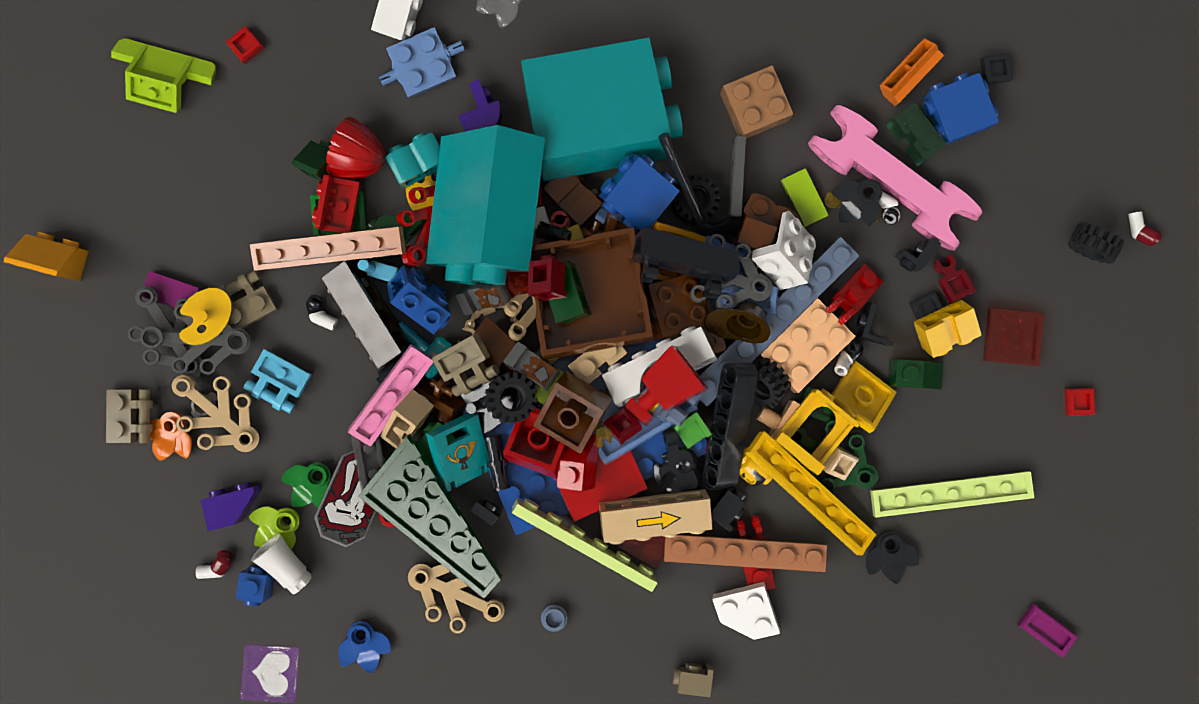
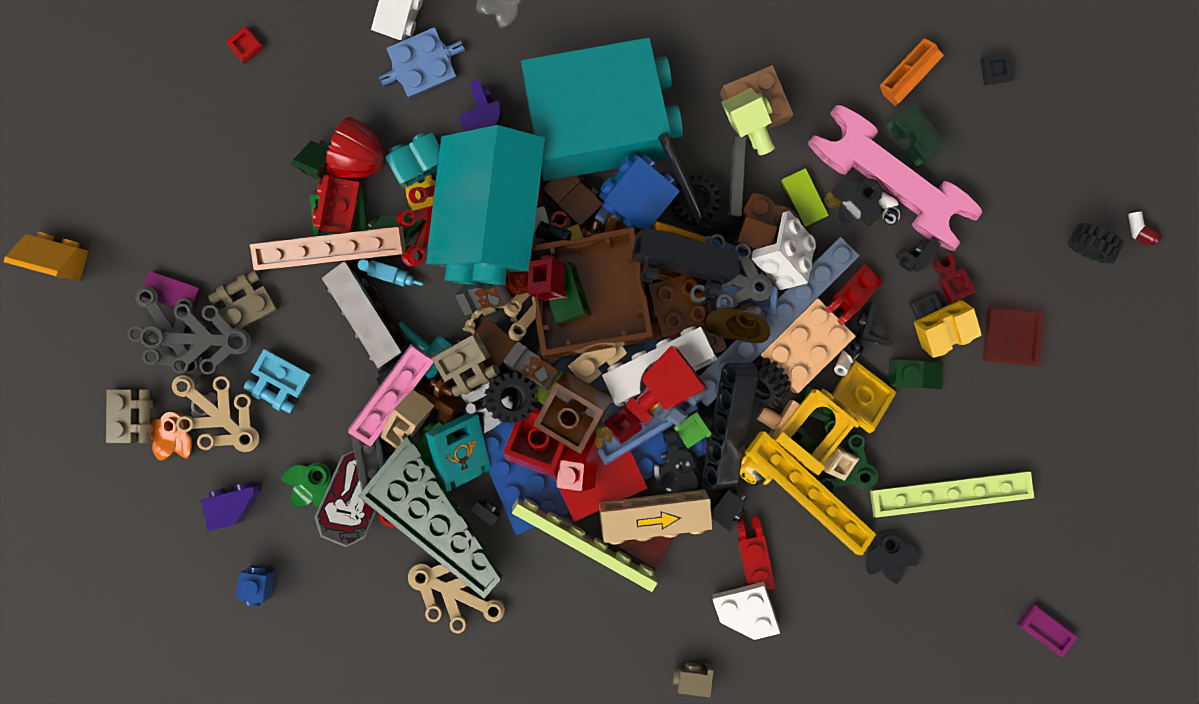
lime plate [111,39,216,113] -> none
yellow piece [179,288,232,345] -> none
dark red arm [196,550,232,579] -> none
clear tile [240,644,300,703] -> none
lime plate [249,506,300,549] -> none
white plant [251,533,312,594] -> none
arm [306,295,338,331] -> none
blue plate [338,621,391,673] -> none
blue brick [387,265,451,334] -> none
black pin [484,435,511,491] -> none
sand blue plate [541,604,568,632] -> none
nougat plate [664,534,827,572] -> none
blue brick [922,72,999,146] -> none
red tile [1064,388,1096,416] -> none
none -> yellowish green brick [721,88,775,155]

